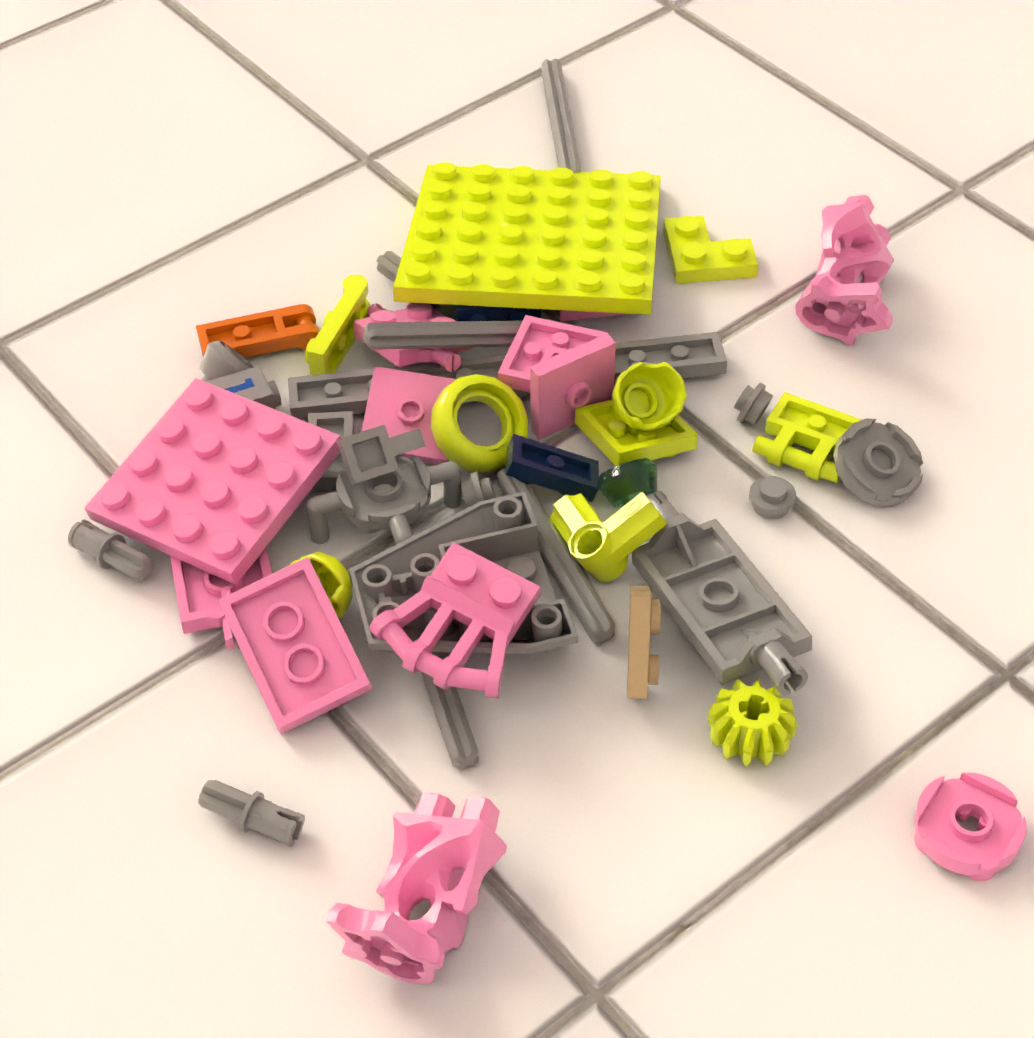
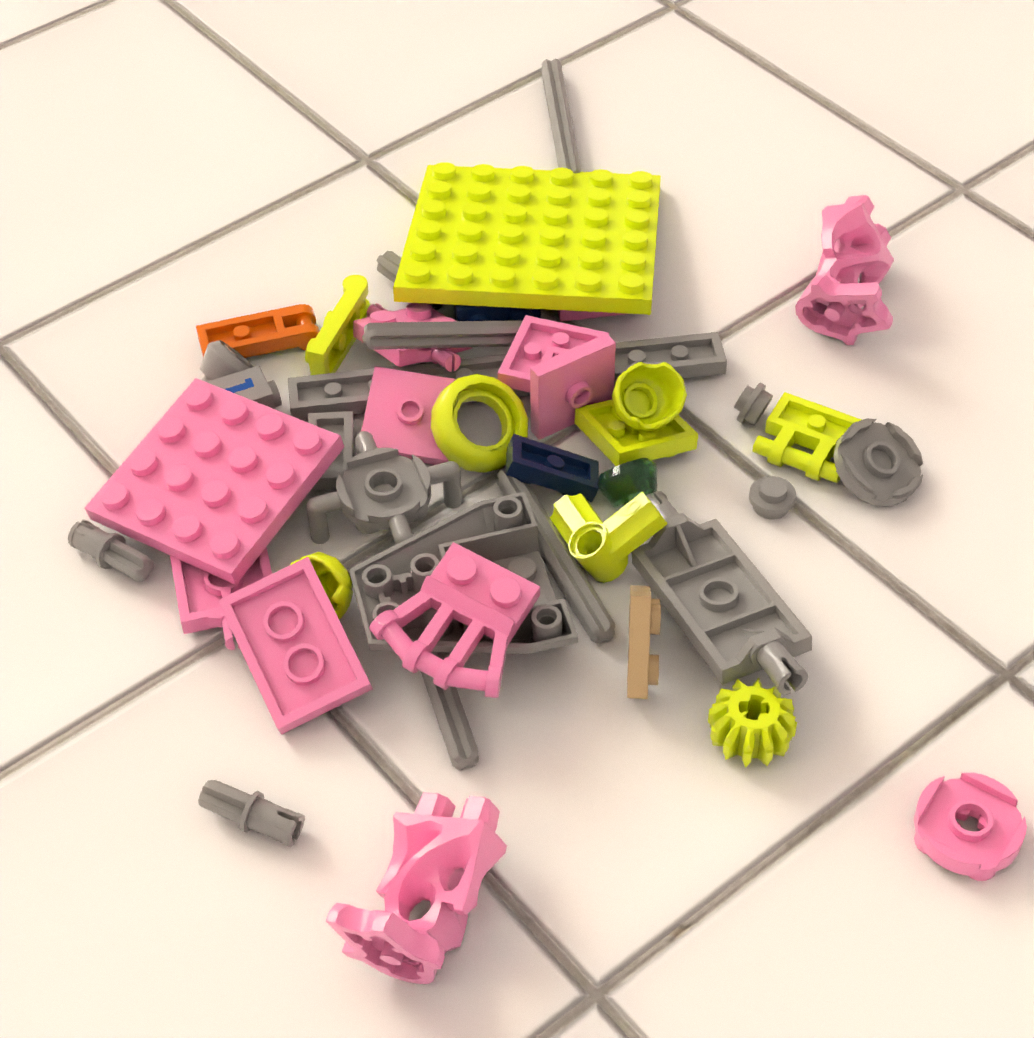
light grey plate [337,424,425,485] -> none
light grey plate [461,471,496,507] -> none
neon yellow plate [663,215,758,284] -> none

